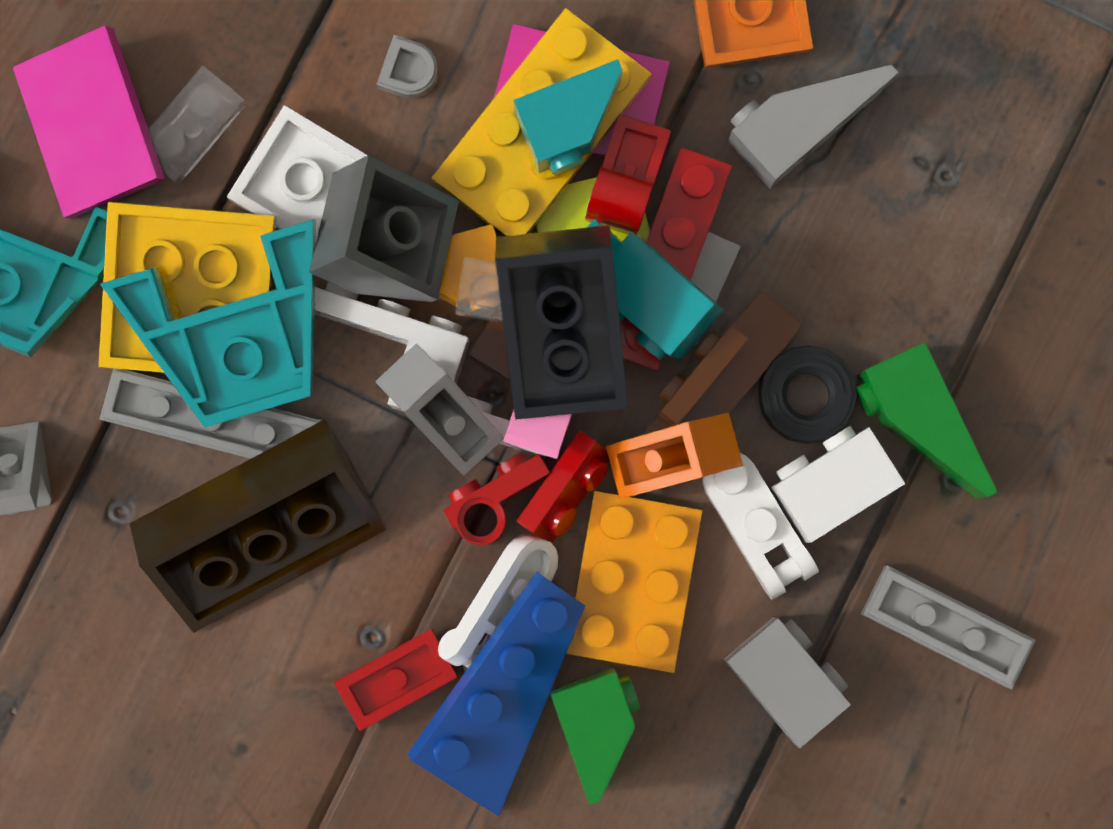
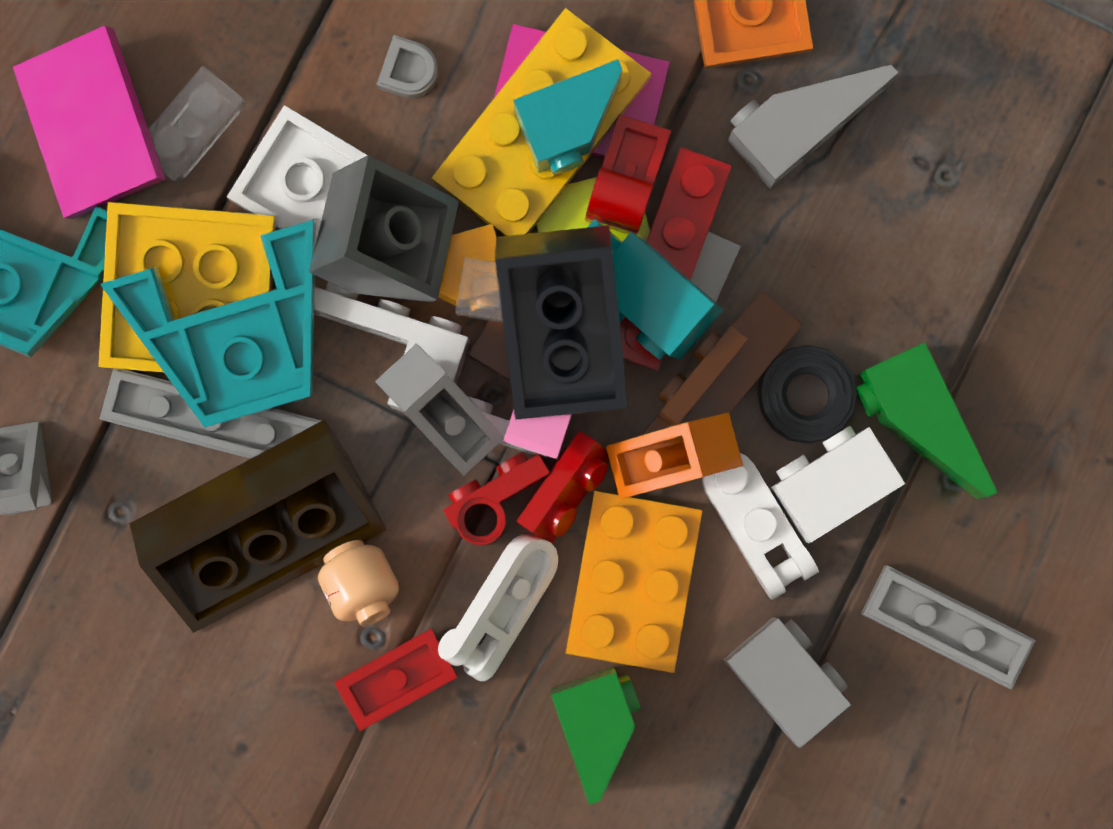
blue wing [407,571,585,816] -> none
none -> light nougat head [318,540,399,626]

